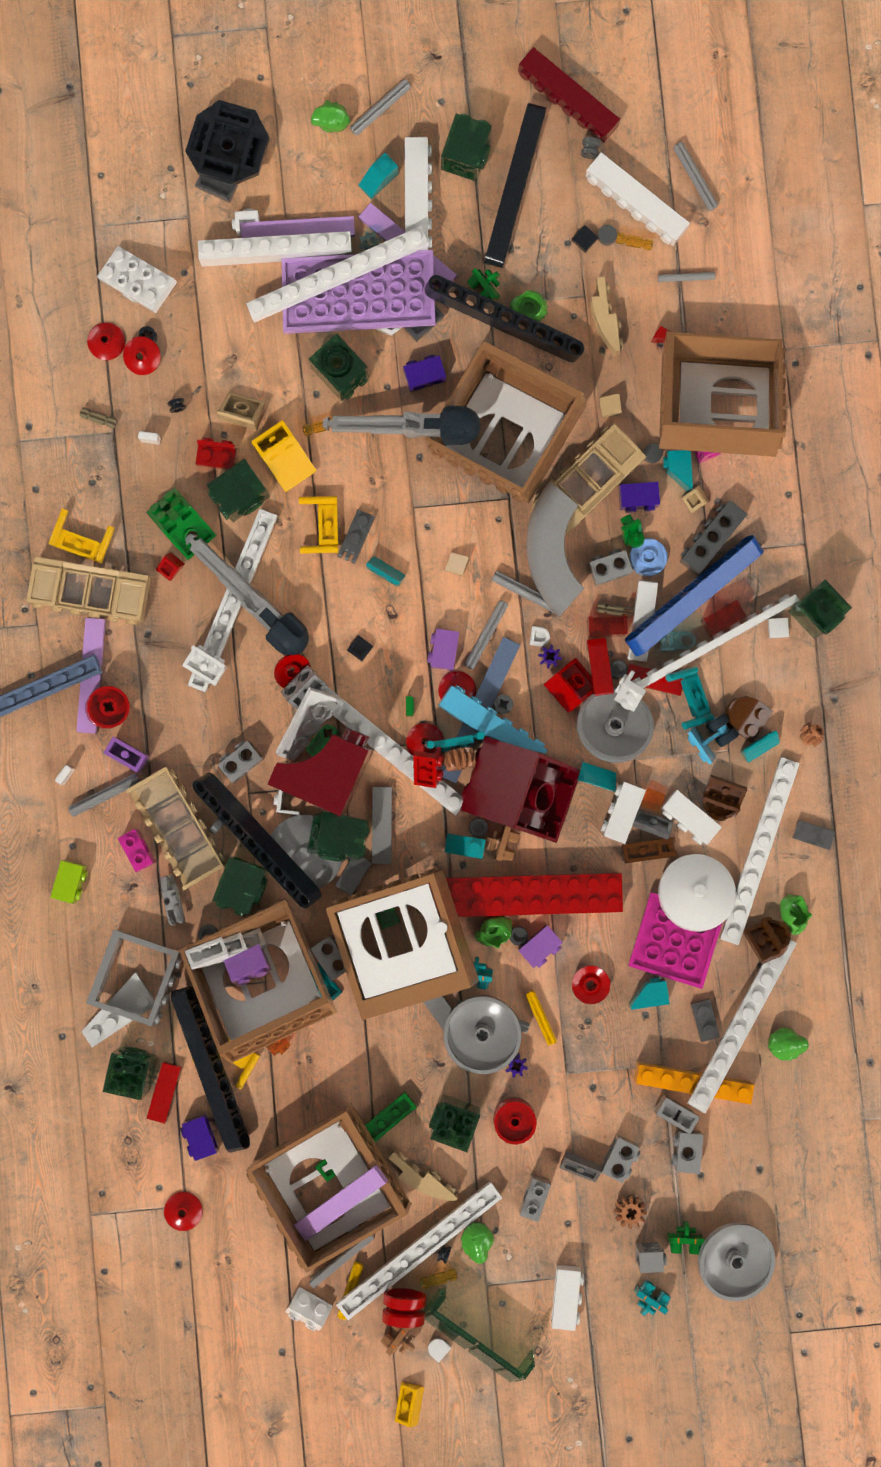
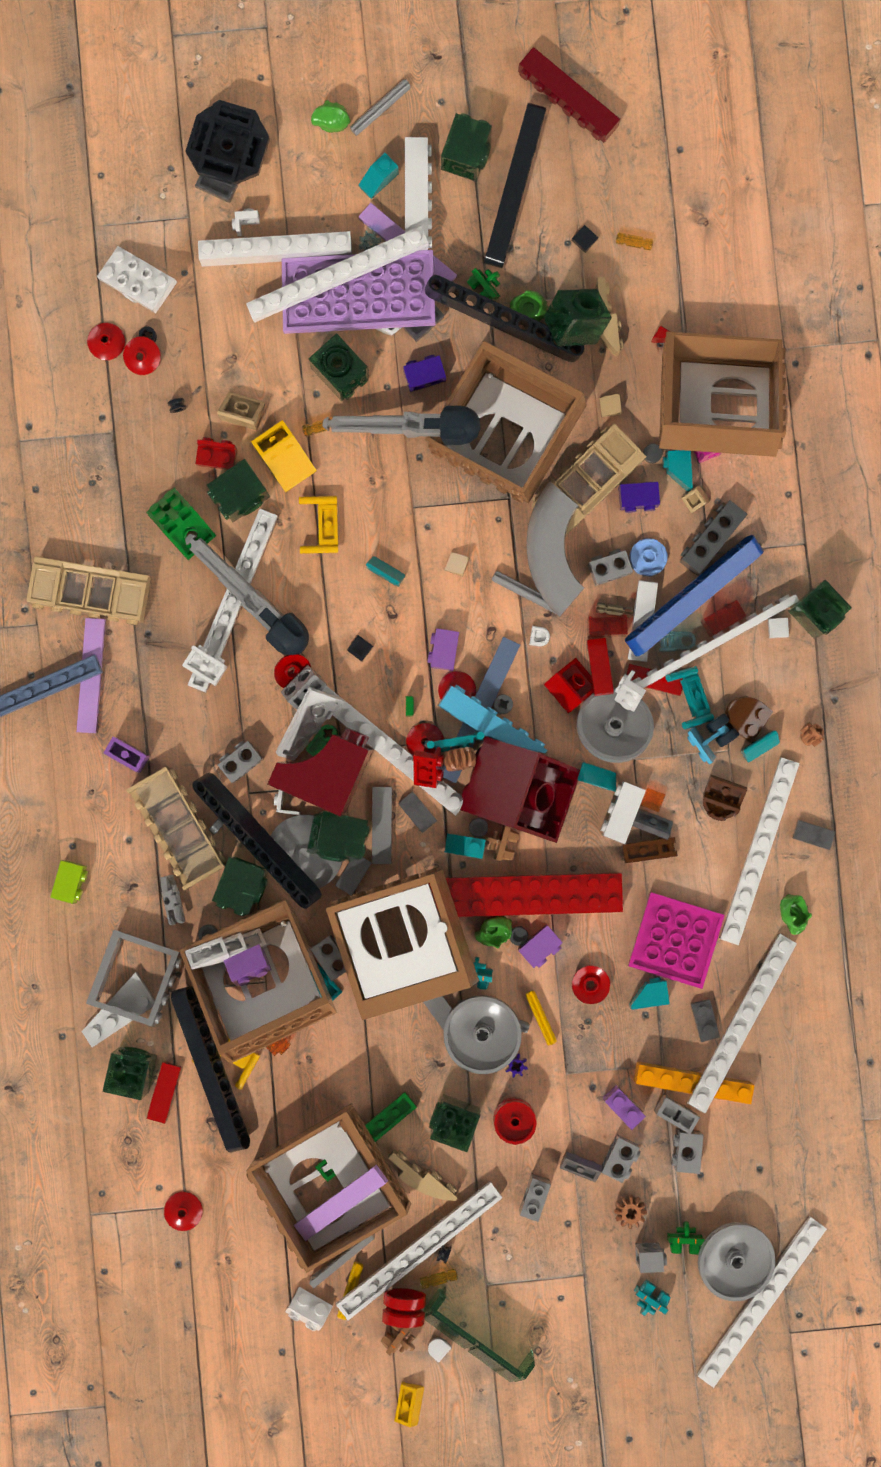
yellow plate [48,508,115,564] -> none
white tile [55,765,76,785] -> none
light grey axle [68,774,140,817] -> none
dark tan axle [80,407,117,428] -> none
red wheel [85,686,130,729] -> none
dark pink brick [117,829,156,872] -> none
white tile [138,431,161,445] -> none
red slope [156,552,185,581] -> none
dark purple brick [180,1113,219,1161] -> none
lavender tile [240,216,355,238] -> none
dark grey hinge [337,509,375,564] -> none
green tile [375,907,400,930] -> none
bright green hair [461,1222,494,1264] -> none
light grey axle [465,600,508,670] -> none
dark purple gear [538,645,562,669] -> none
white brick [551,1264,584,1331] -> none
dark grey wheel [581,137,601,159] -> none
white brick [585,152,690,246] -> none
dark grey tile [598,225,617,246] -> none
dark grey tile [610,660,628,679] -> none
green hips [620,514,645,548] -> none
light grey bar [658,272,715,282] -> none
white dish [658,854,736,932] -> none
white brick [660,790,722,845] -> none
light grey axle [674,142,718,211] -> none
reddish brown slope [743,917,791,964] -> none
bright green hair [768,1028,809,1061] -> none
none -> flat silver tile [398,792,437,833]
none -> clear green brick [544,289,612,346]
none -> medium lavender brick [603,1085,646,1130]
none -> white plate [697,1216,827,1388]

